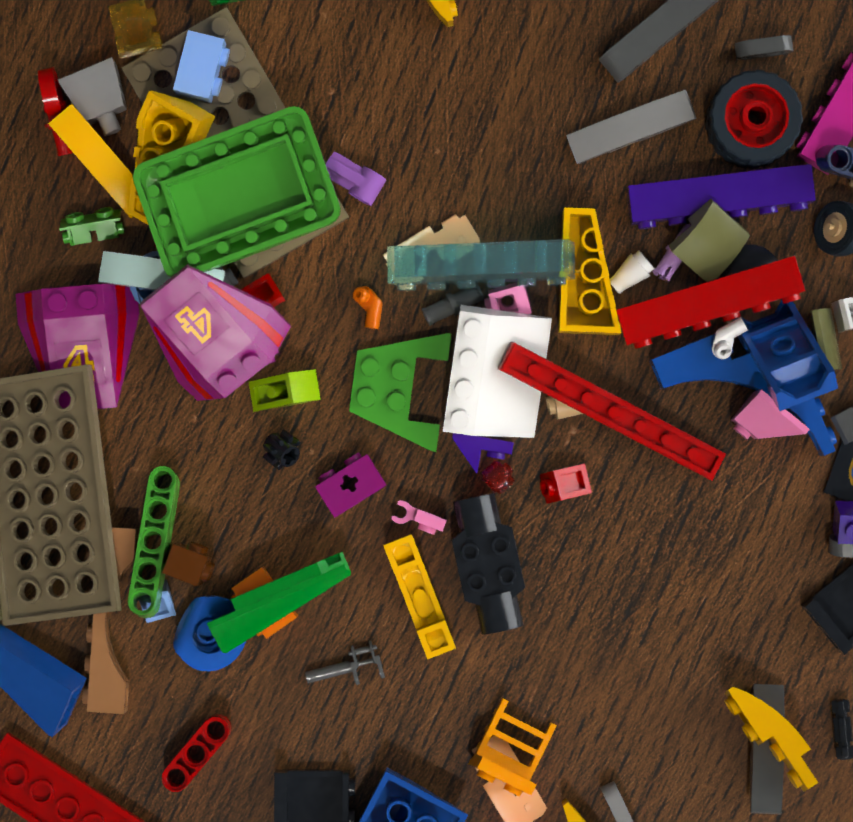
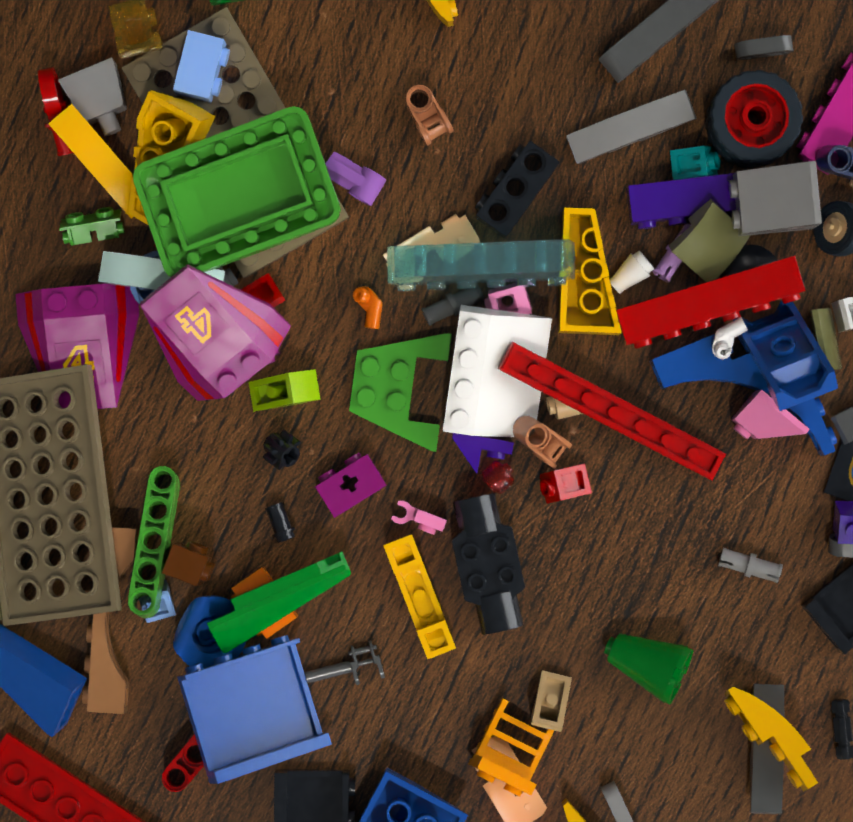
none -> panel [177,635,332,784]
none -> black pin [265,502,296,543]
none -> nougat piece [405,85,454,146]
none -> black brick [475,141,560,239]
none -> nougat piece [513,416,572,469]
none -> tan slope [531,670,572,732]
none -> green cone [604,633,694,705]
none -> teal bracket [670,145,720,180]
none -> light grey pin [718,547,783,583]
none -> light grey slope [729,161,822,236]

